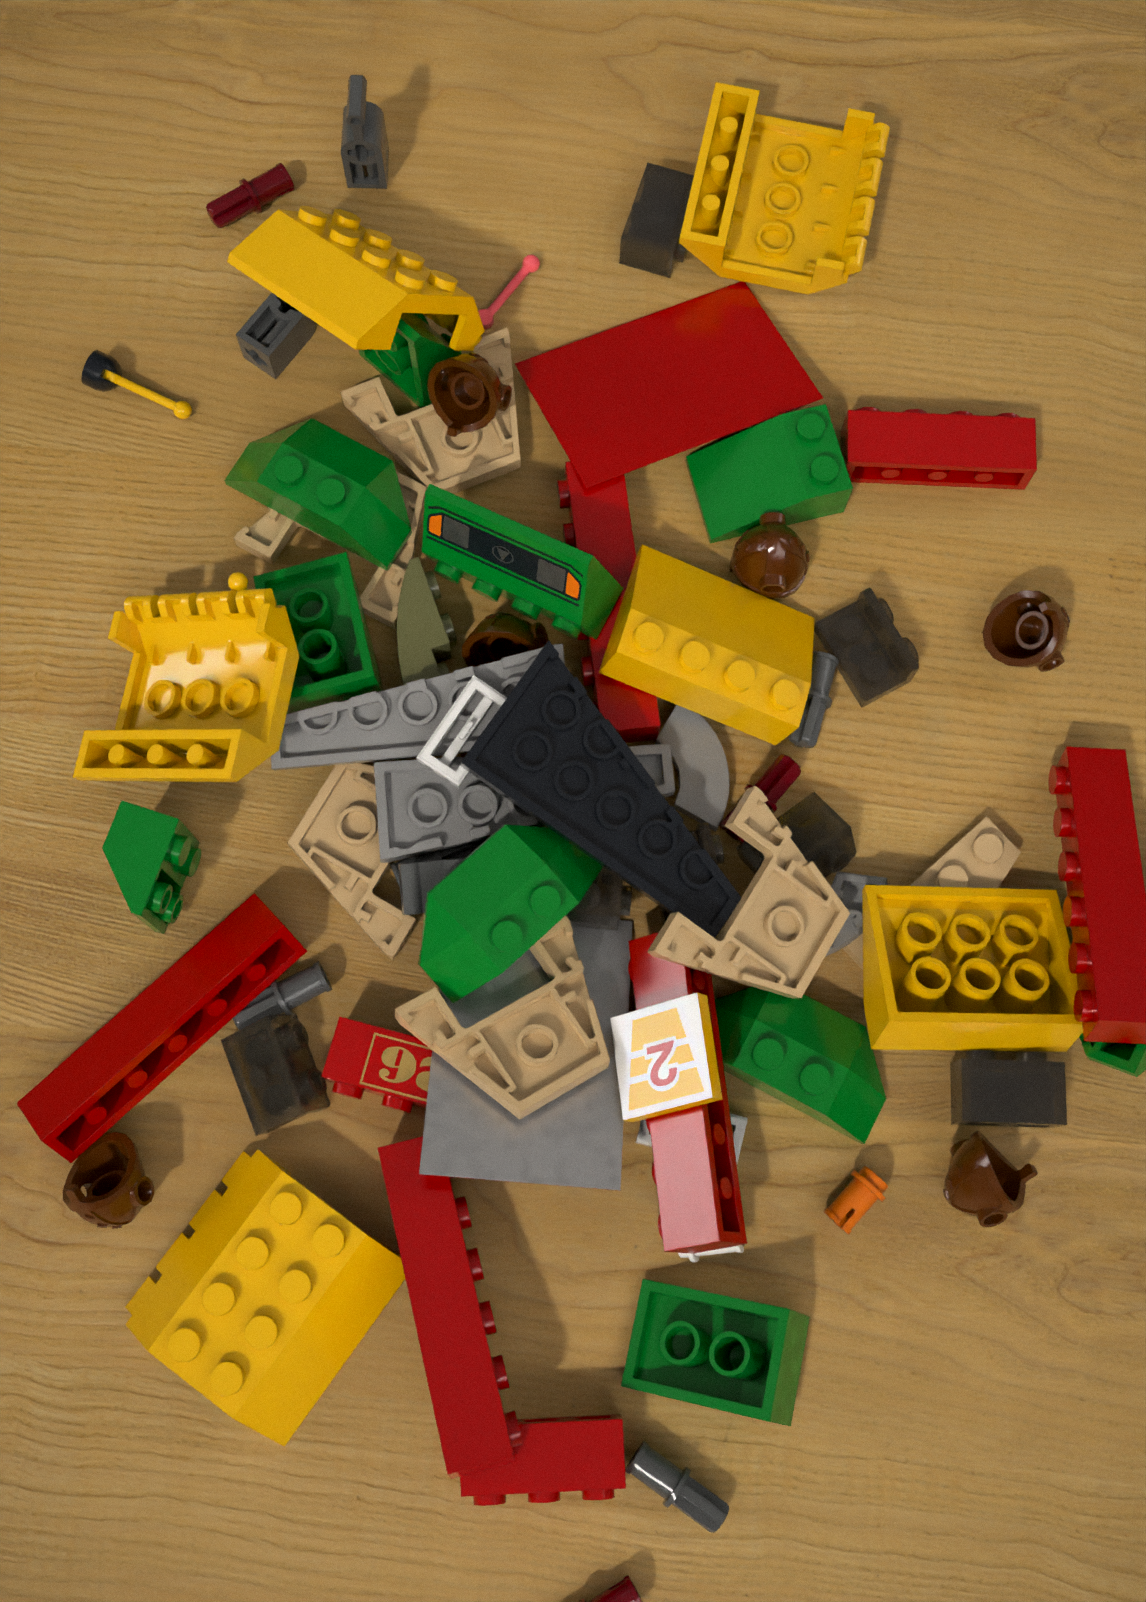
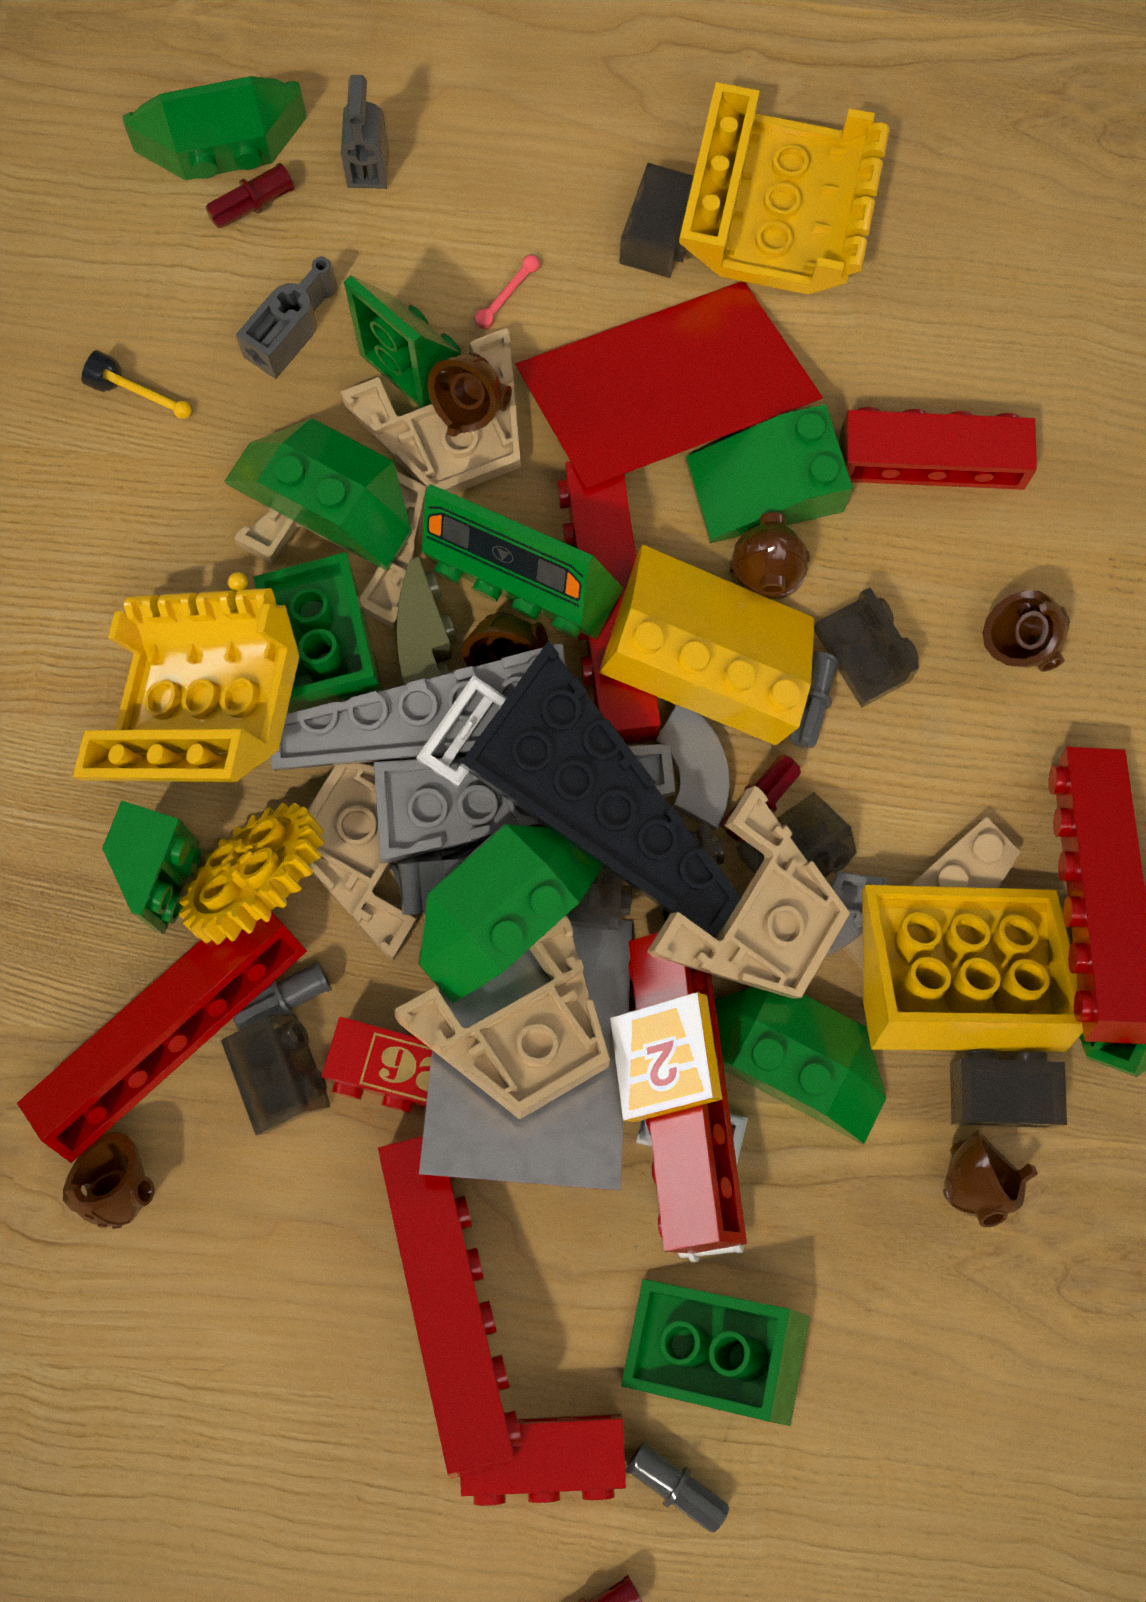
yellow slope [125,1149,405,1447] -> none
yellow slope [227,206,485,351] -> none
orange pin [823,1166,888,1235] -> none
none -> green wedge [122,76,307,181]
none -> yellow gear [178,803,325,945]

